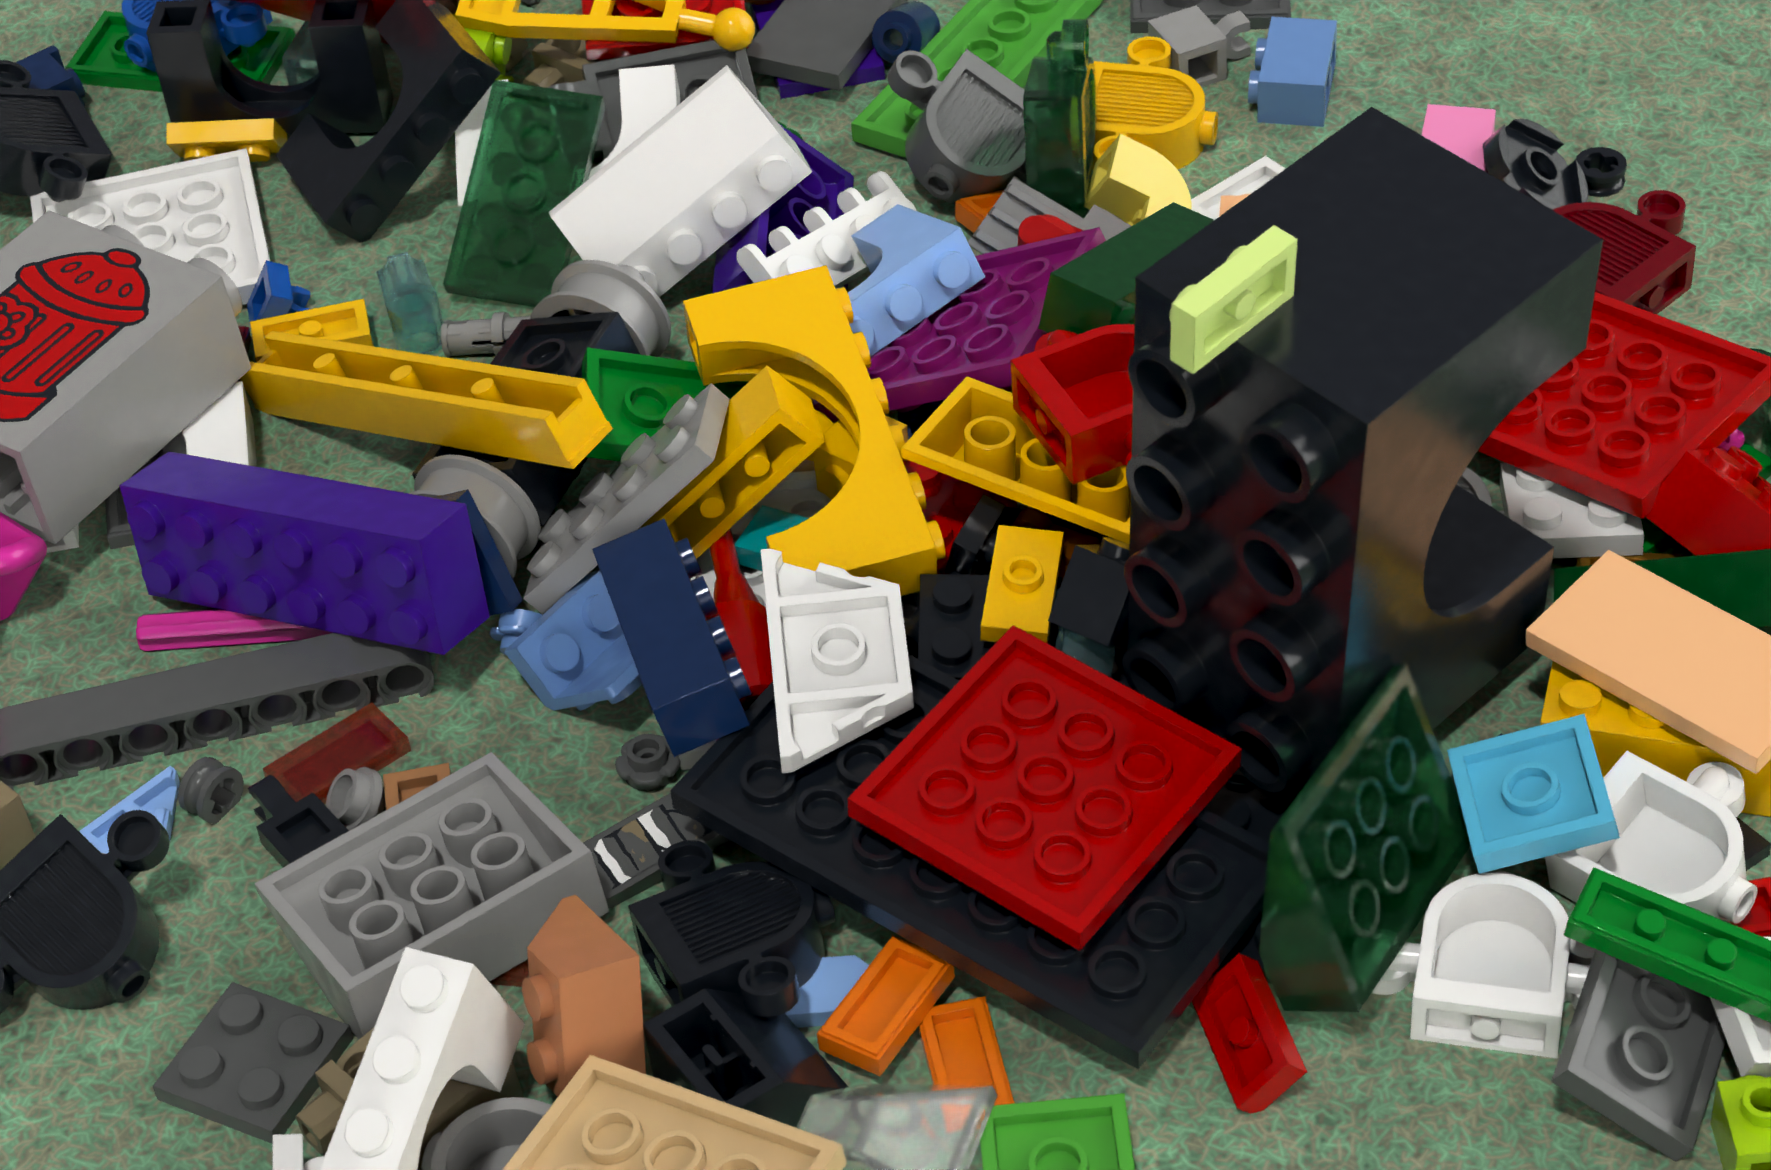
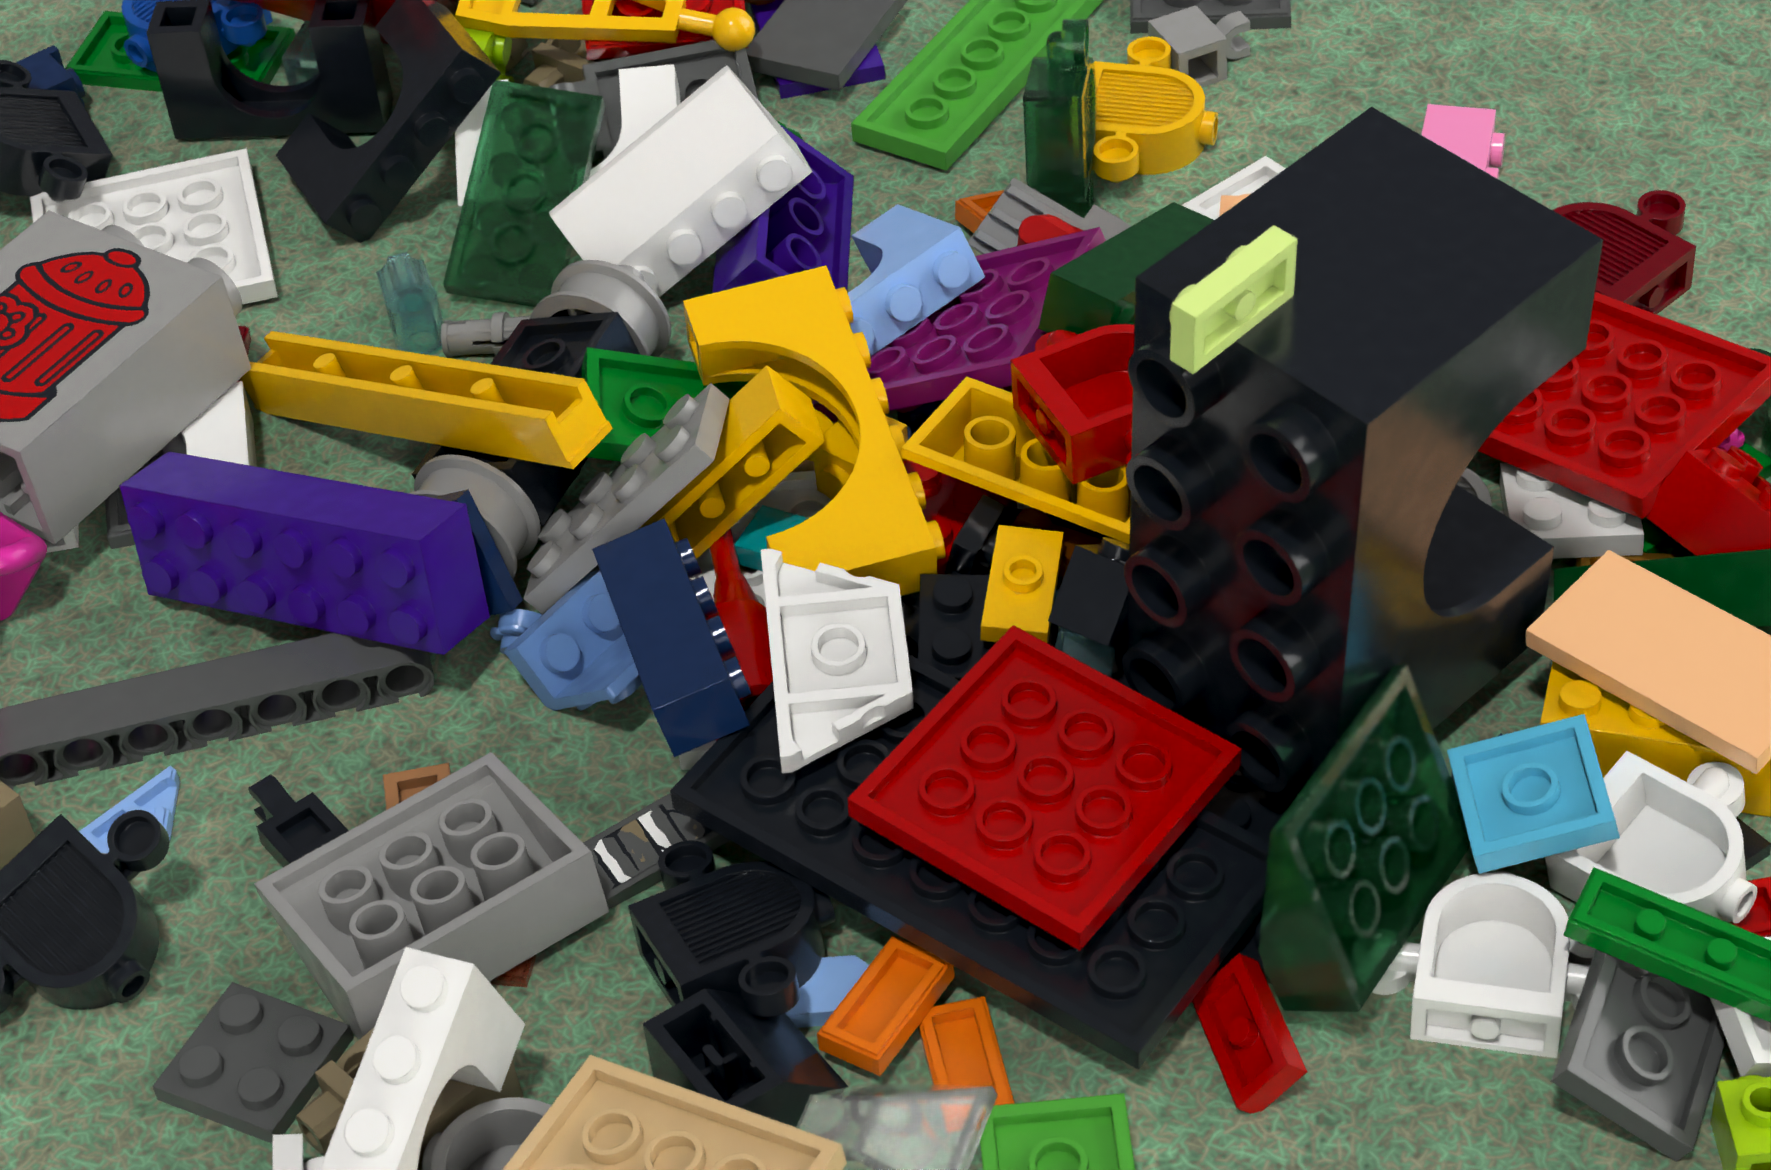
dark pink axle [136,609,333,652] -> none
yellow plate [166,118,287,162] -> none
dark grey bush [178,757,244,824] -> none
blue tile [247,260,311,336] -> none
yellow plate [250,299,374,363] -> none
clear red tile [262,702,411,804] -> none
light grey plate [326,767,386,831] -> none
nougat slope [522,895,646,1097] -> none
dark grey plate [615,734,681,791] -> none
white hinge [737,171,917,289] -> none
dark blue brick [872,1,940,63] -> none
dark grey piece [887,49,1075,205] -> none
light yellow brick [1084,134,1191,226] -> none
medium blue brick [1248,17,1337,127] -> none
black plate [1483,118,1588,210] -> none
black bush [1576,147,1627,197] -> none

